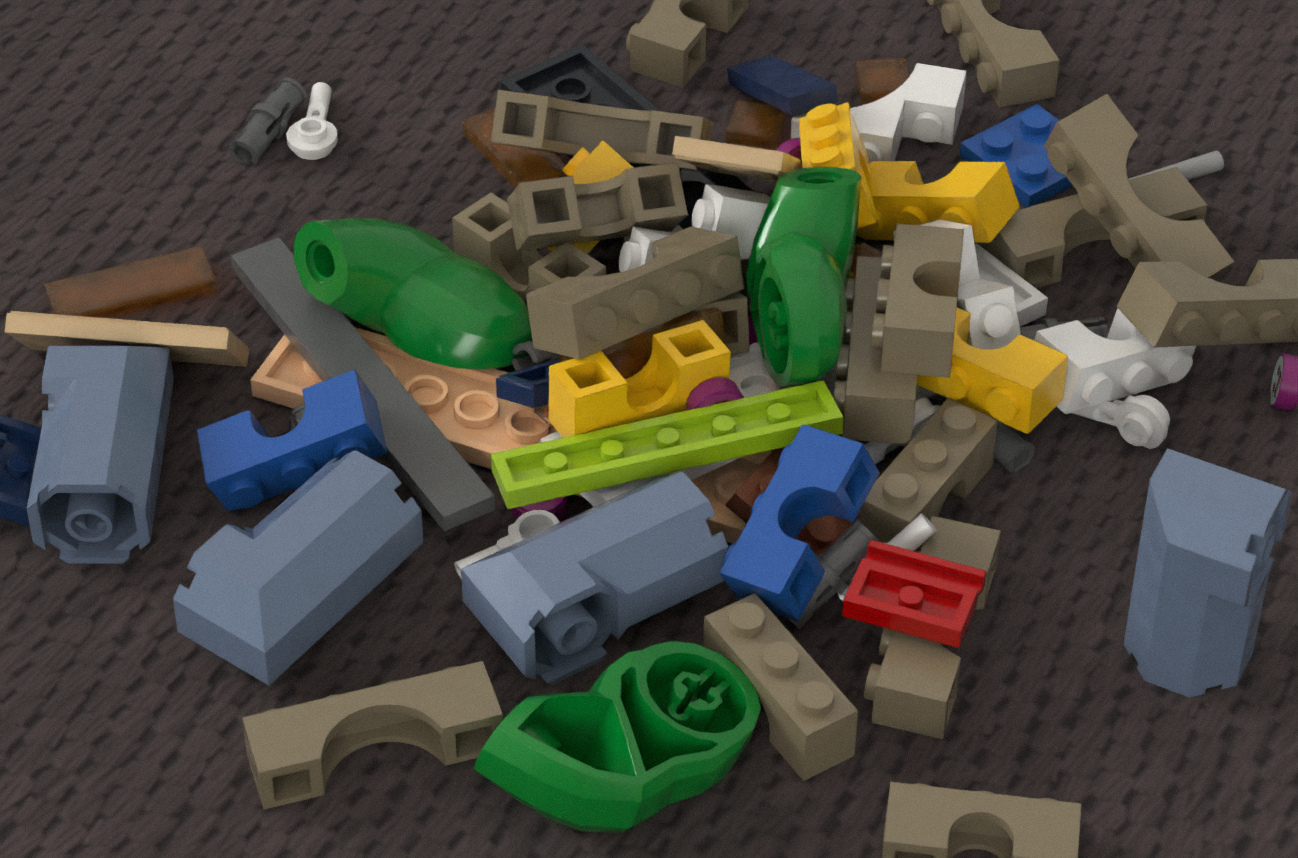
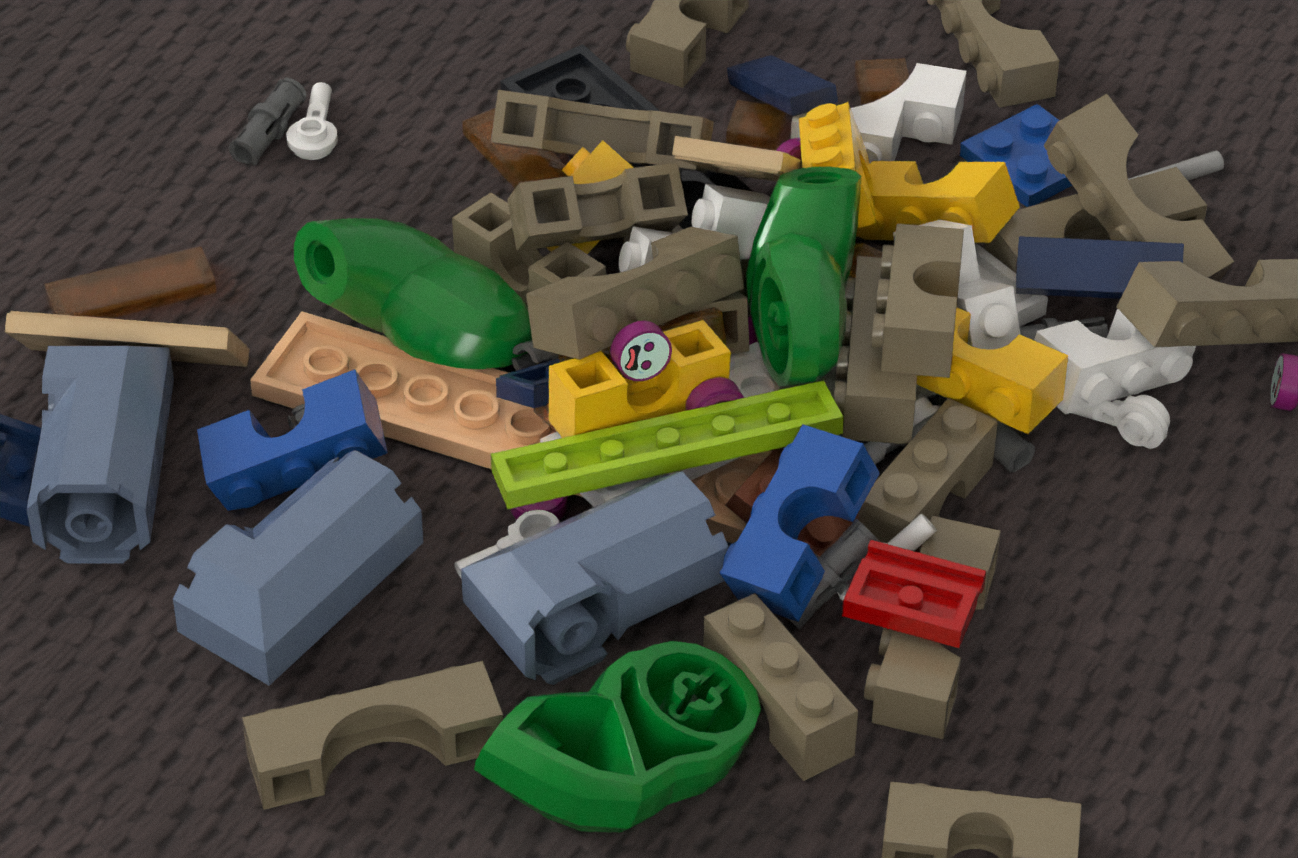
dark grey tile [231,237,495,532] -> none
sand blue brick [1123,448,1293,698] -> none
none -> tile [610,321,672,381]
none -> dark blue tile [1016,236,1184,299]

